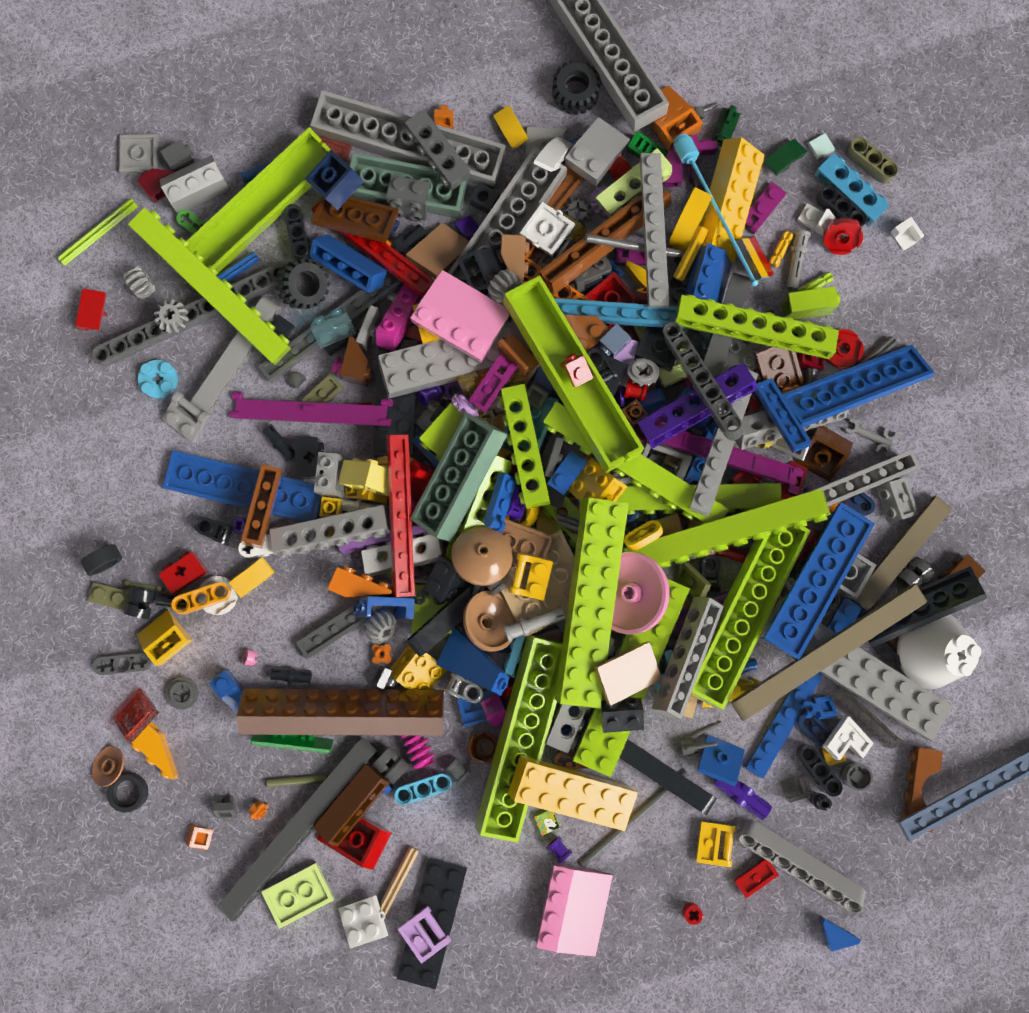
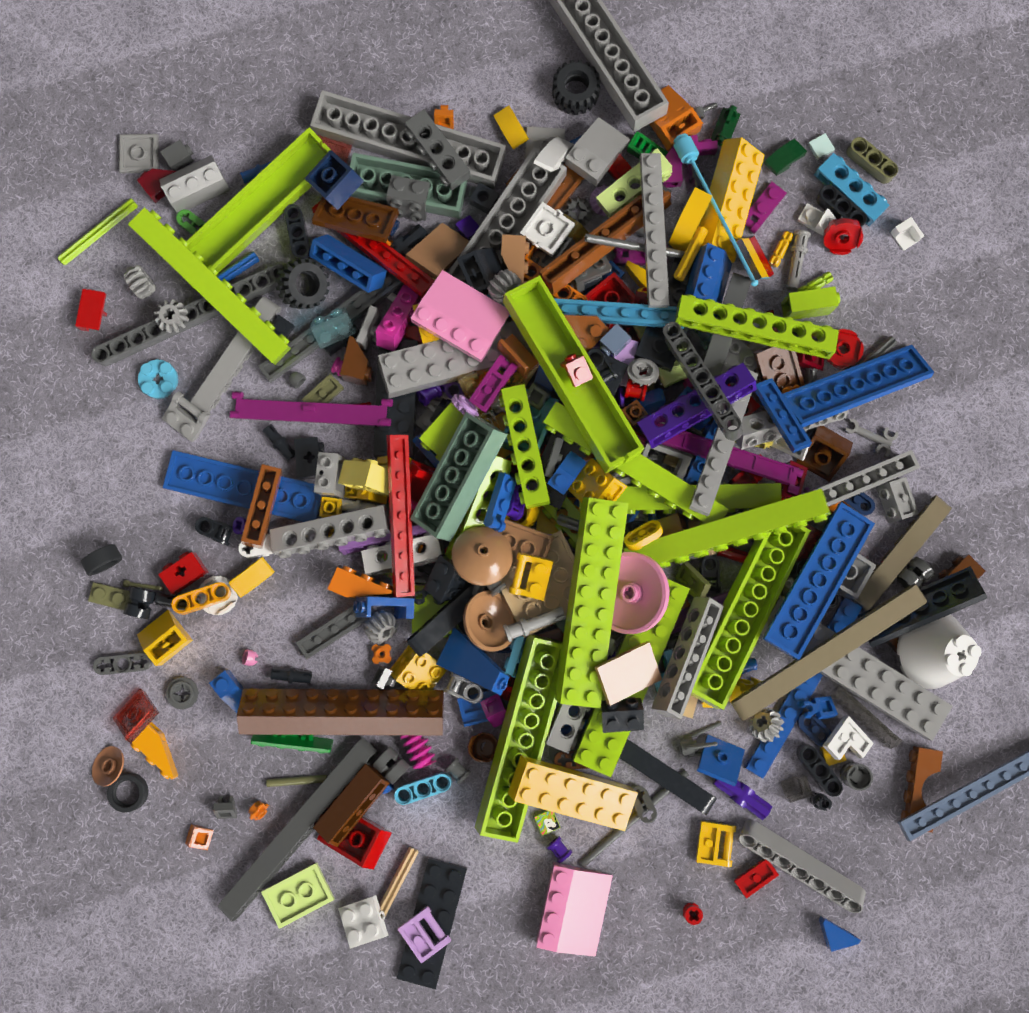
none -> dark grey beam [633,786,658,824]
none -> light grey gear [749,707,784,743]

